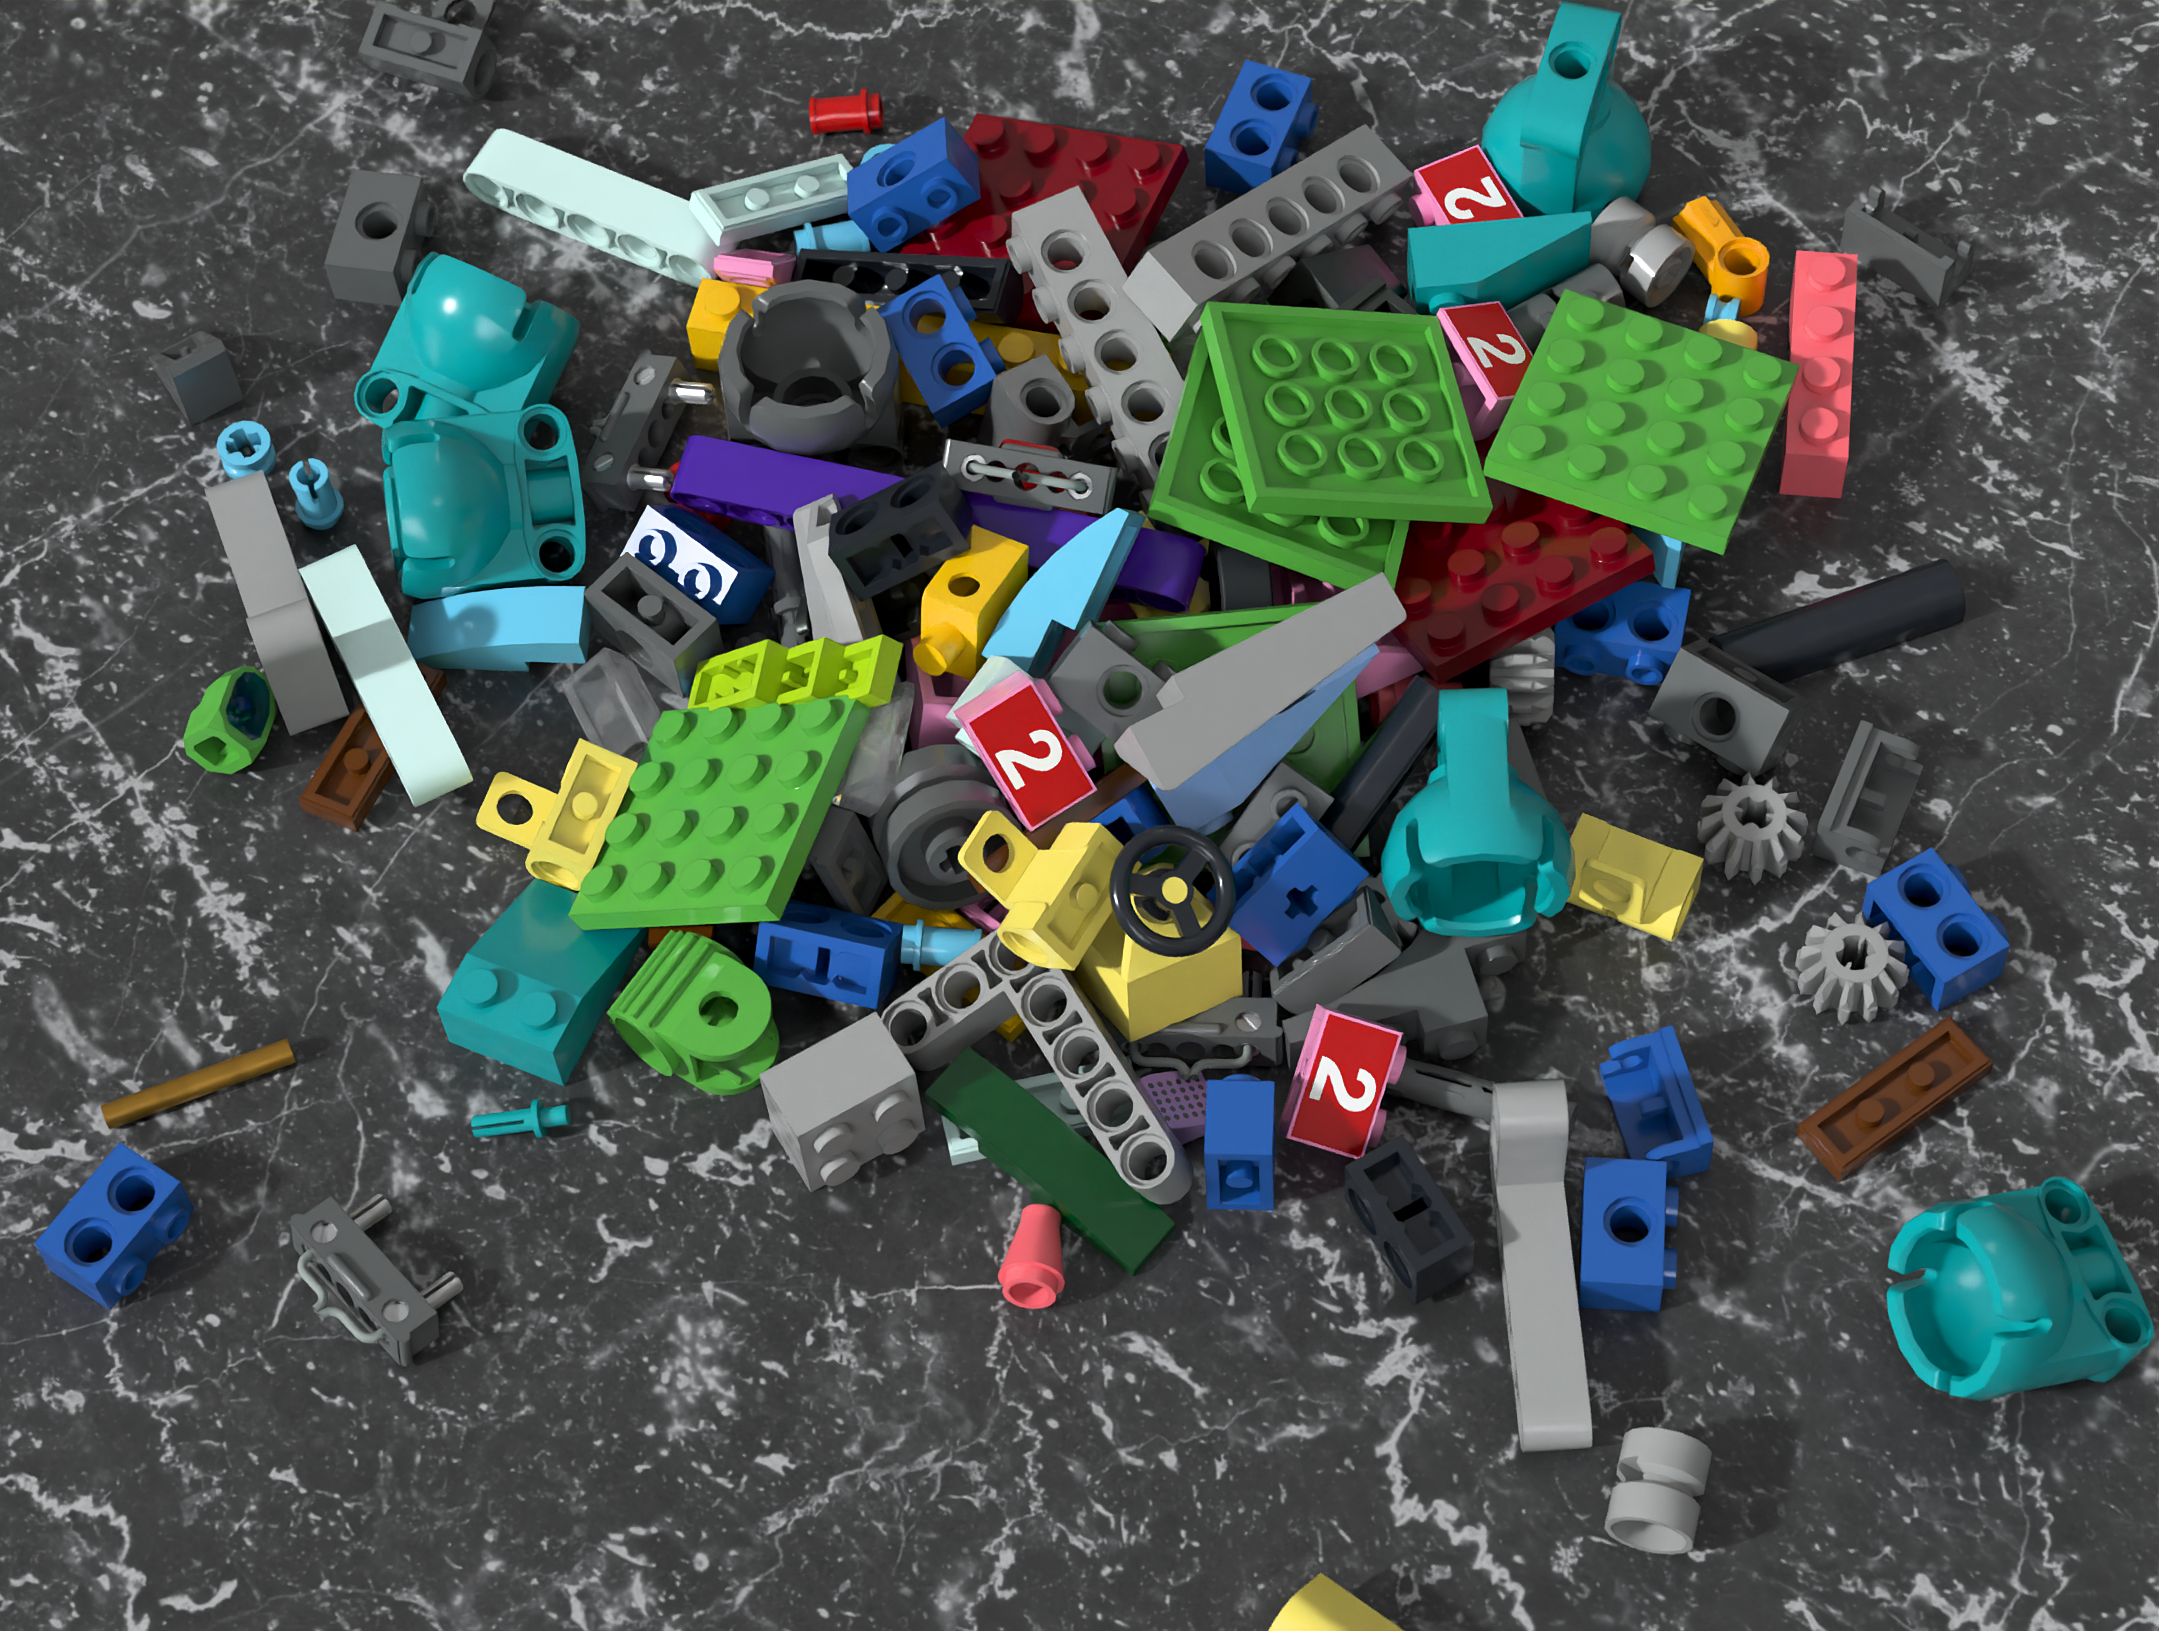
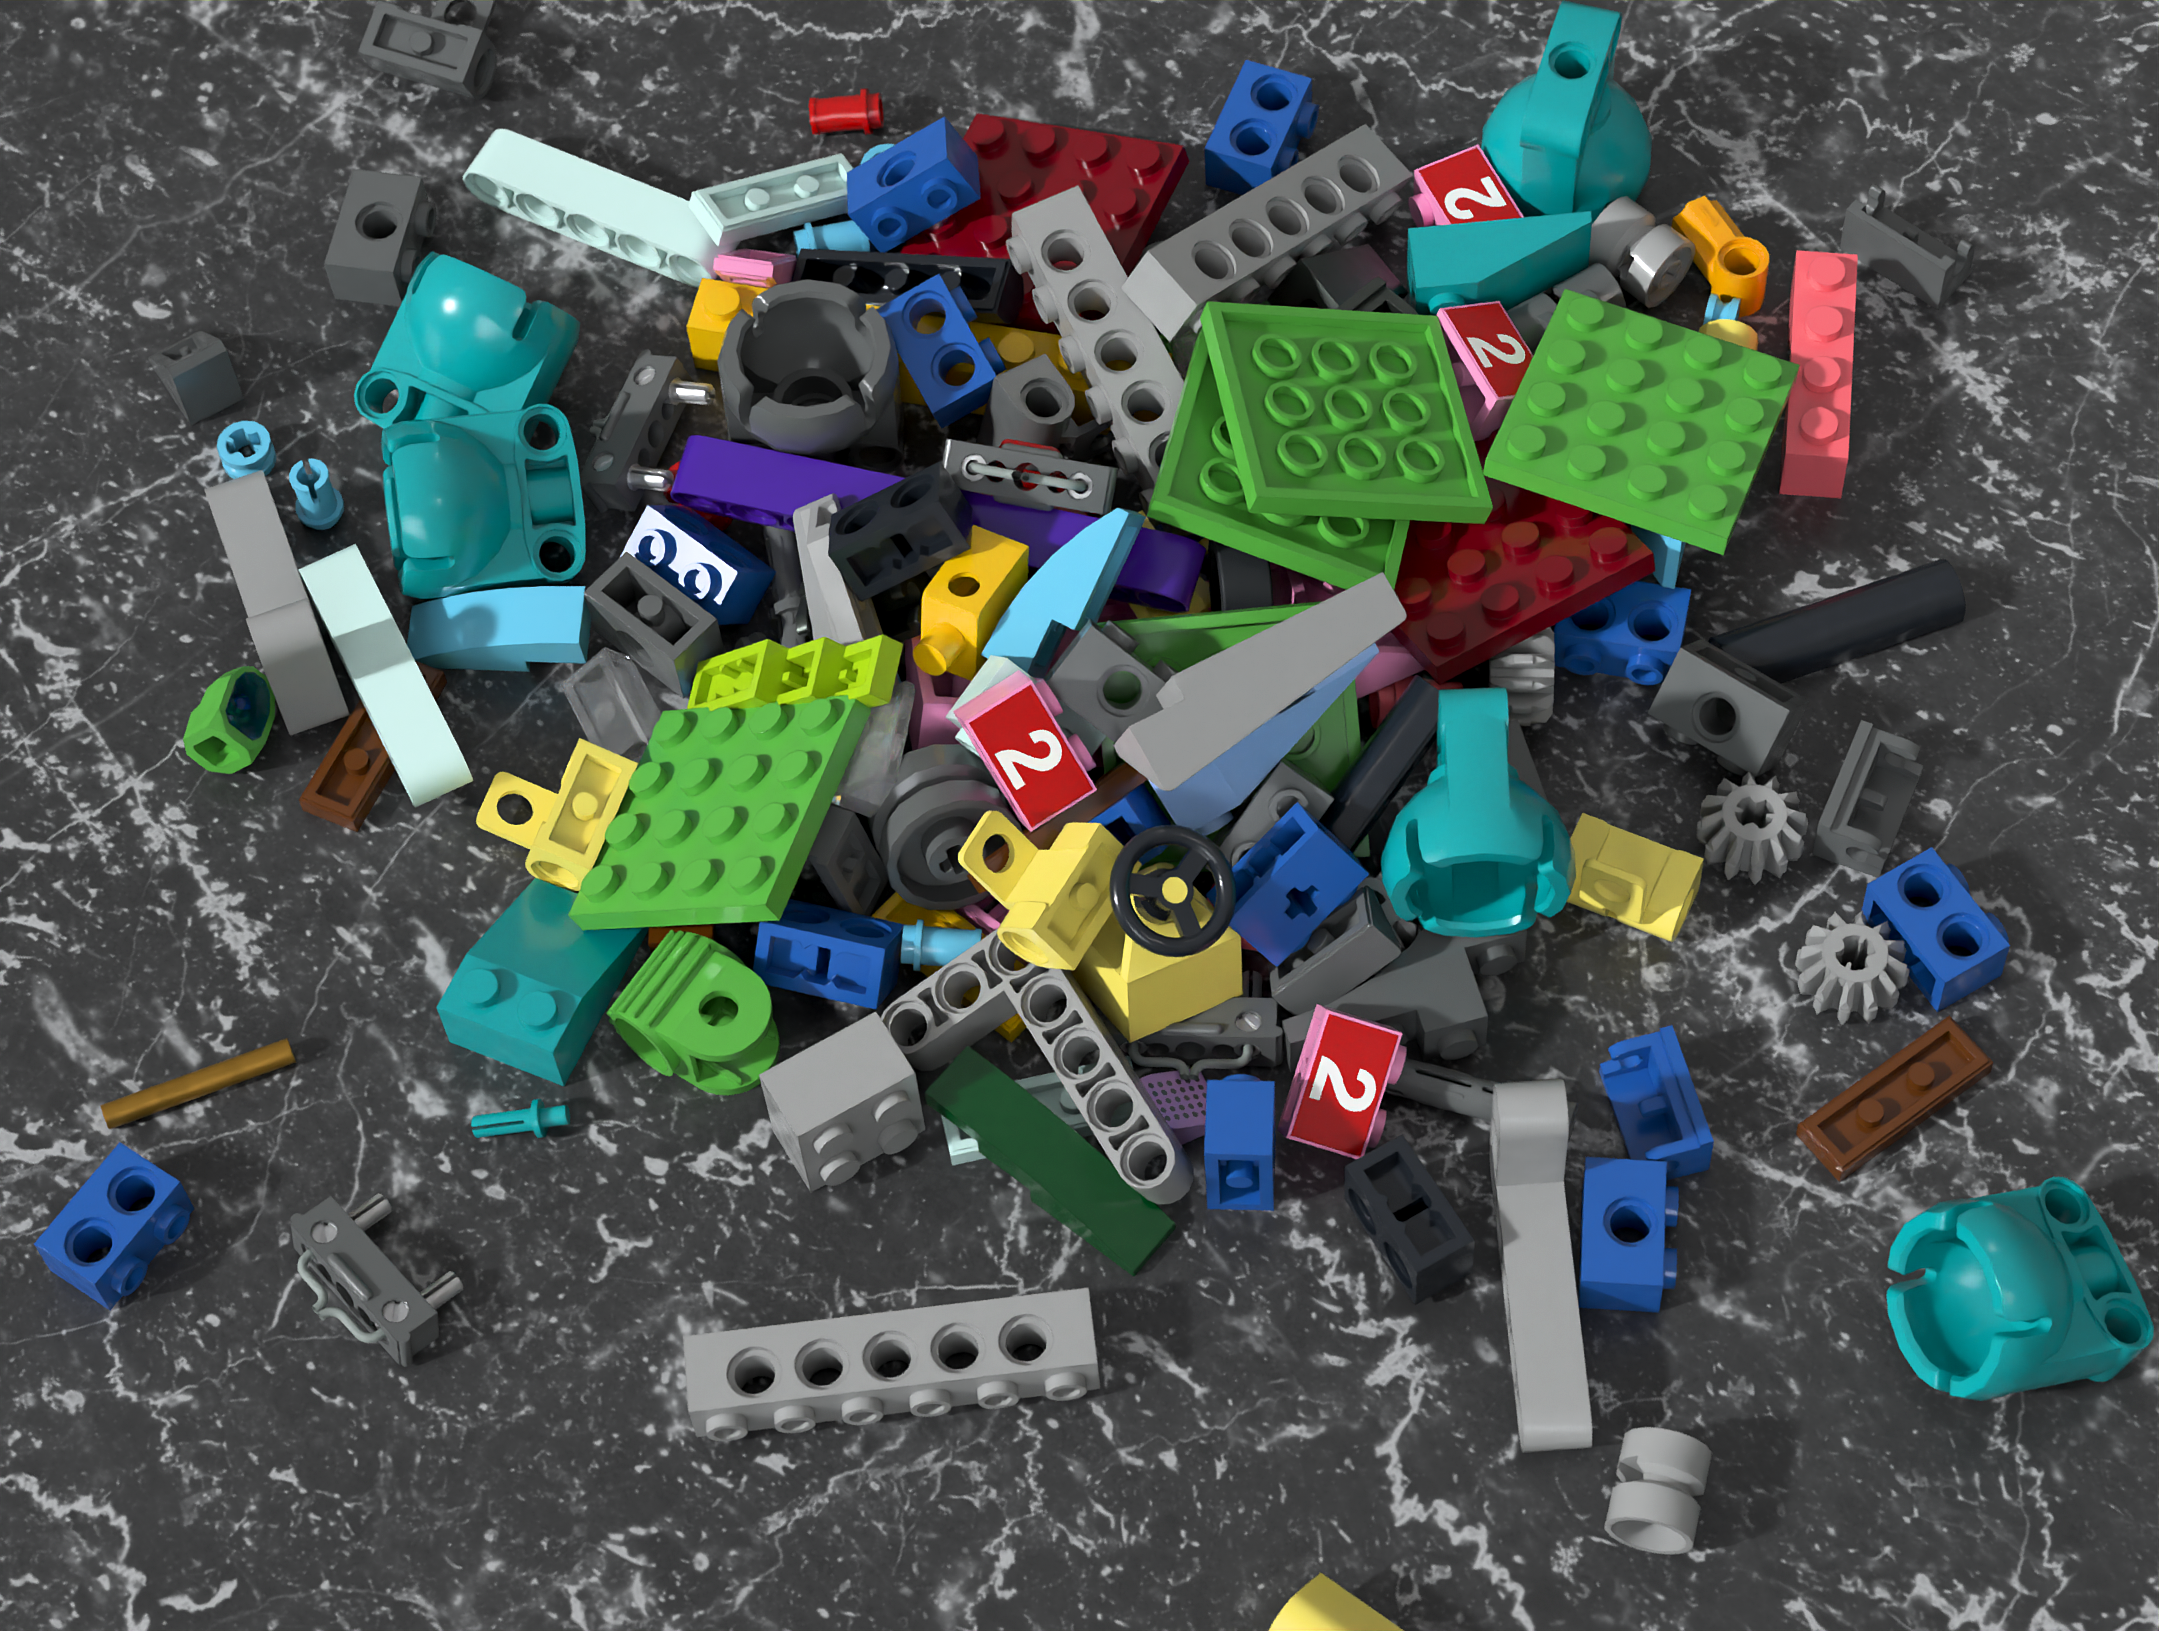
coral cone [998,1204,1065,1309] -> none
none -> light grey brick [683,1288,1100,1441]

